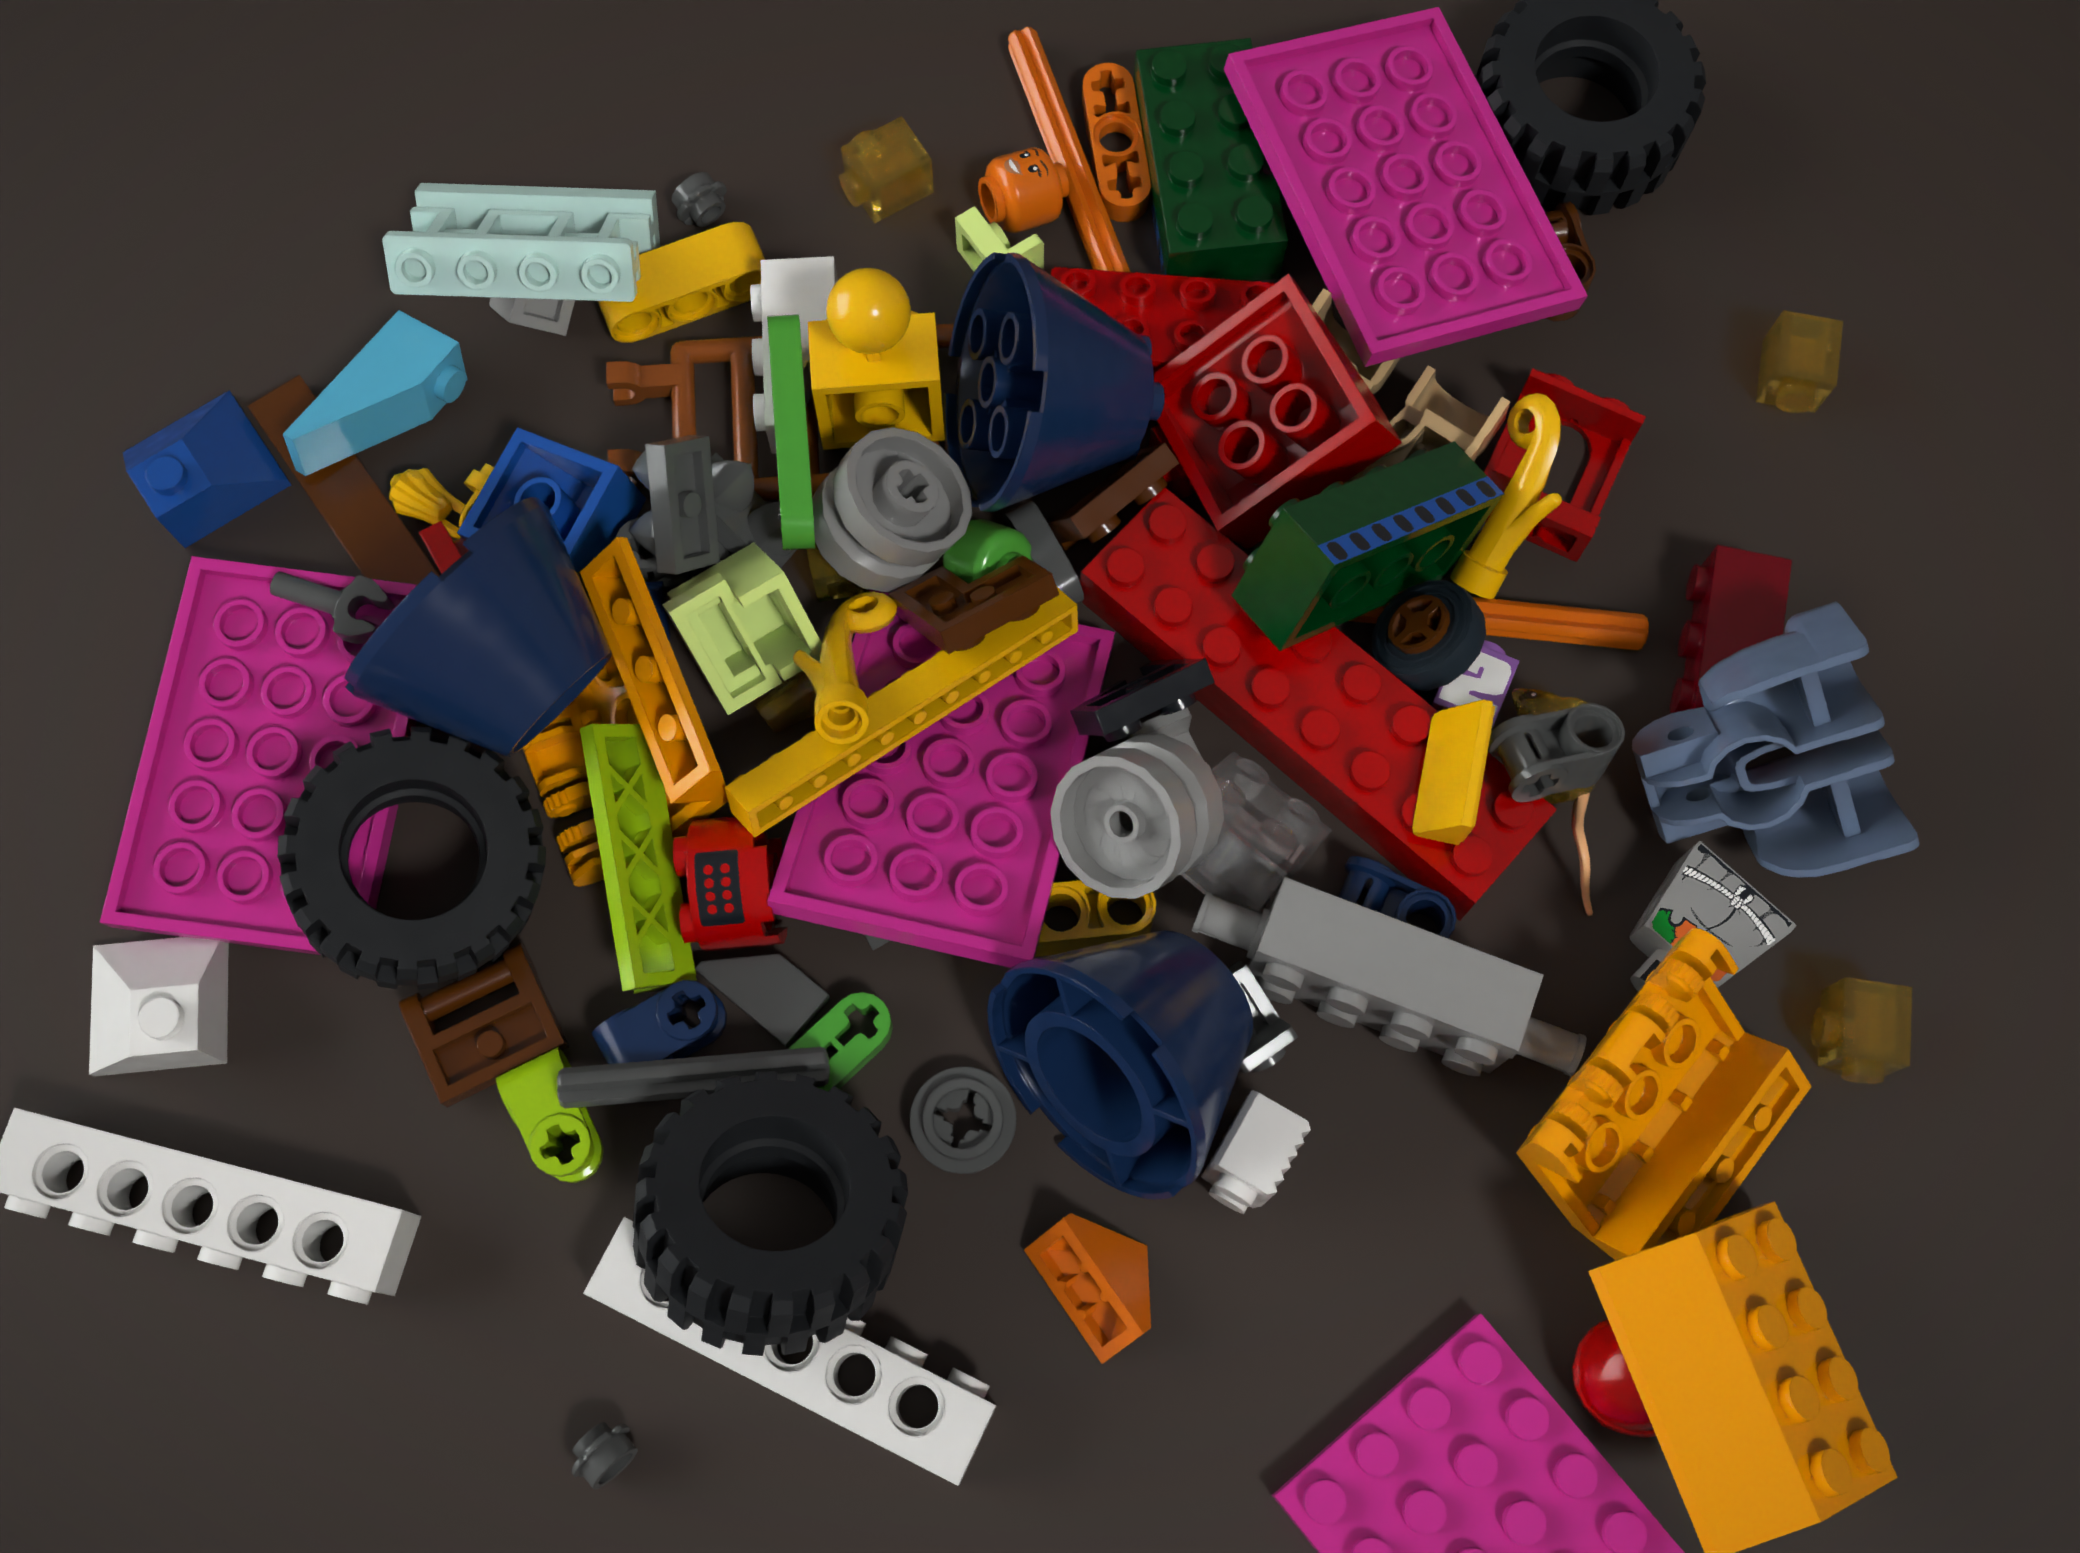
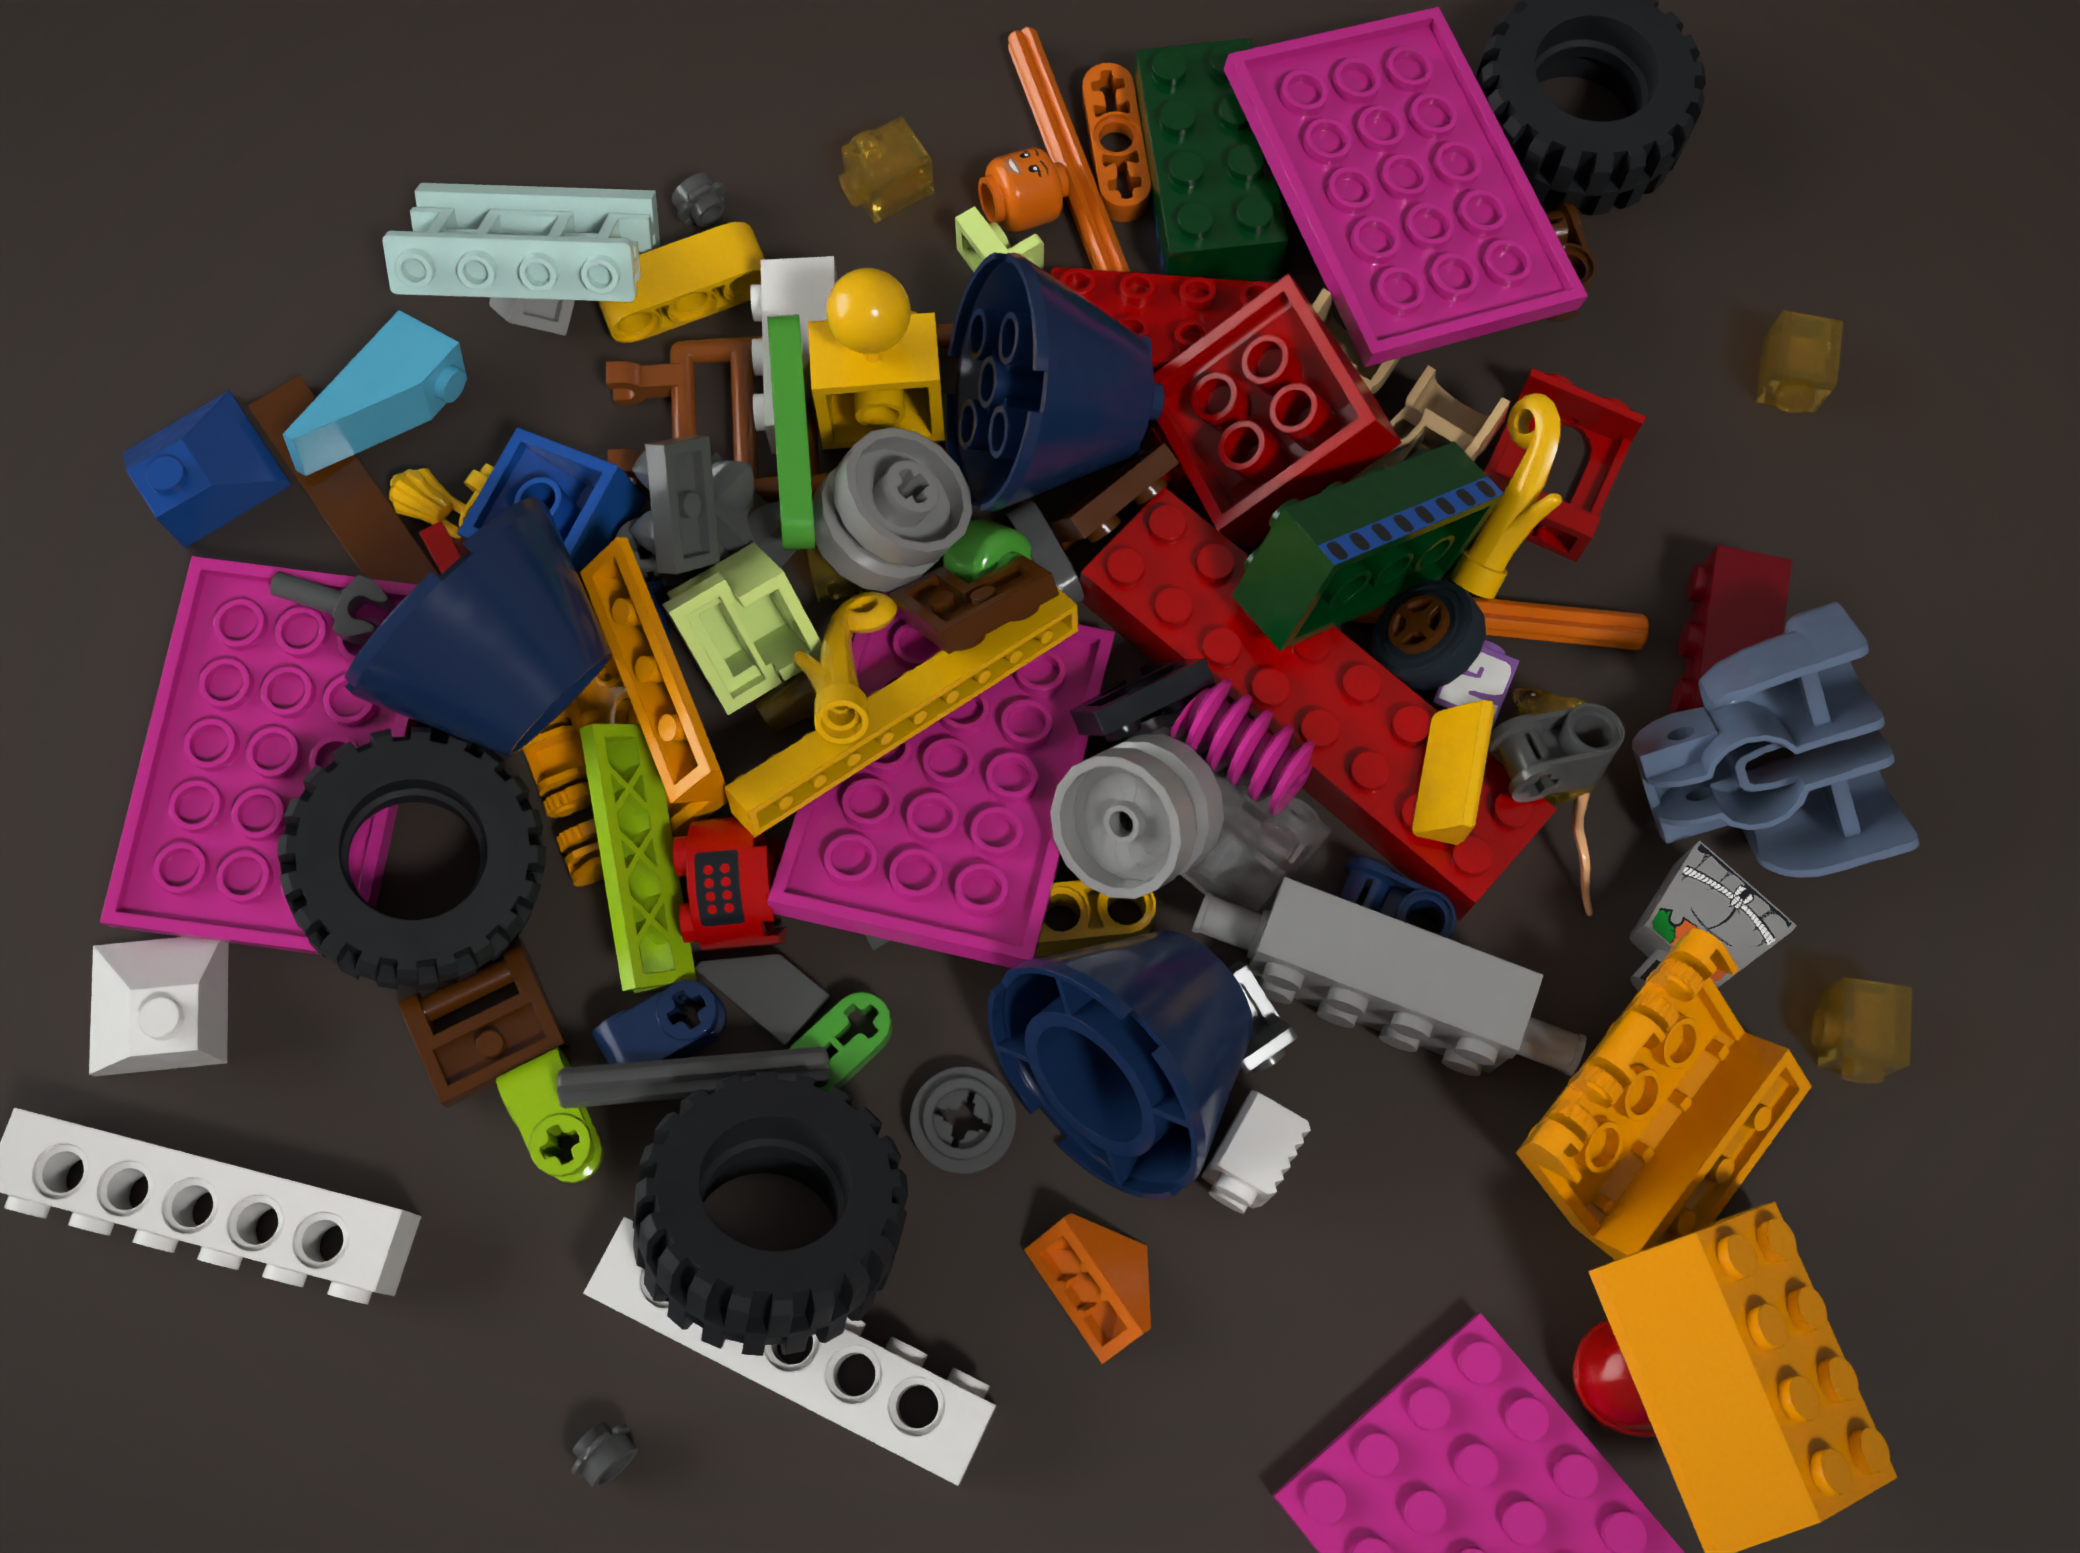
none -> dark pink piece [1169,678,1315,817]

